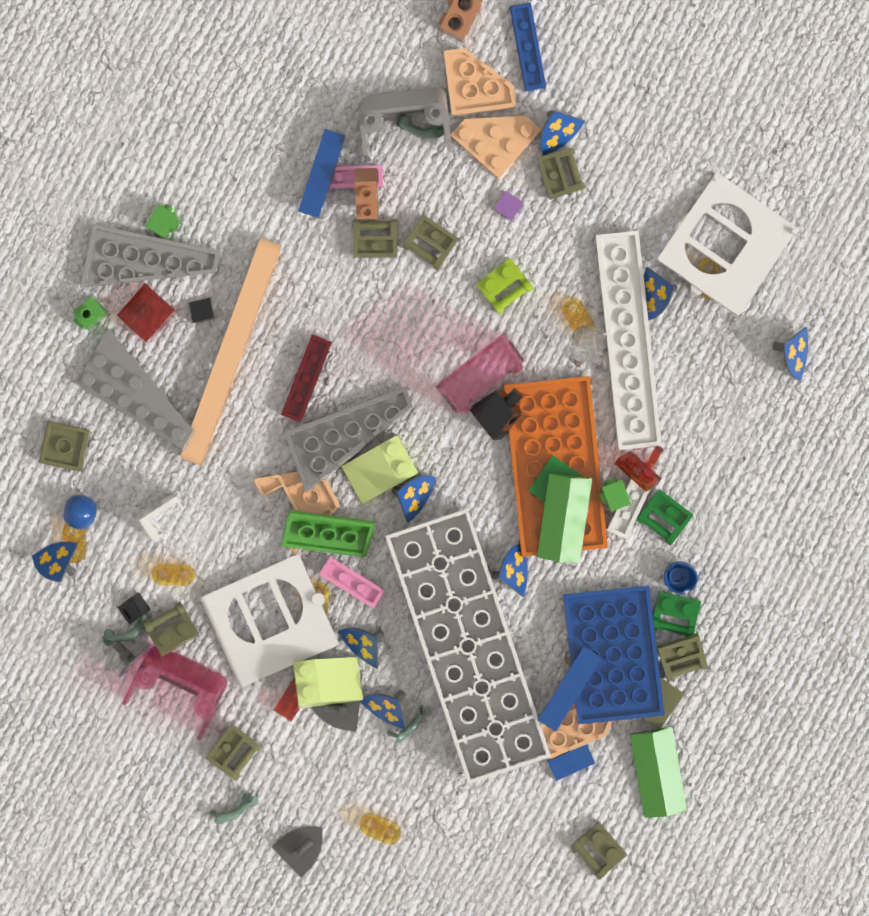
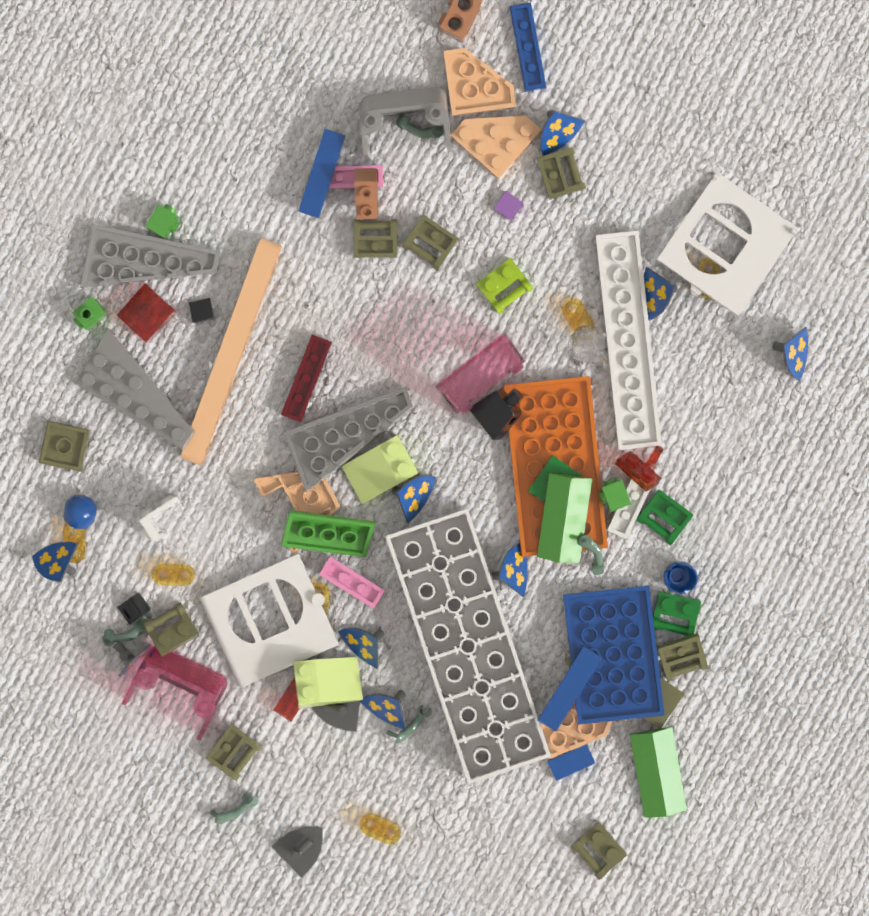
none -> sand green piece [579,535,605,575]

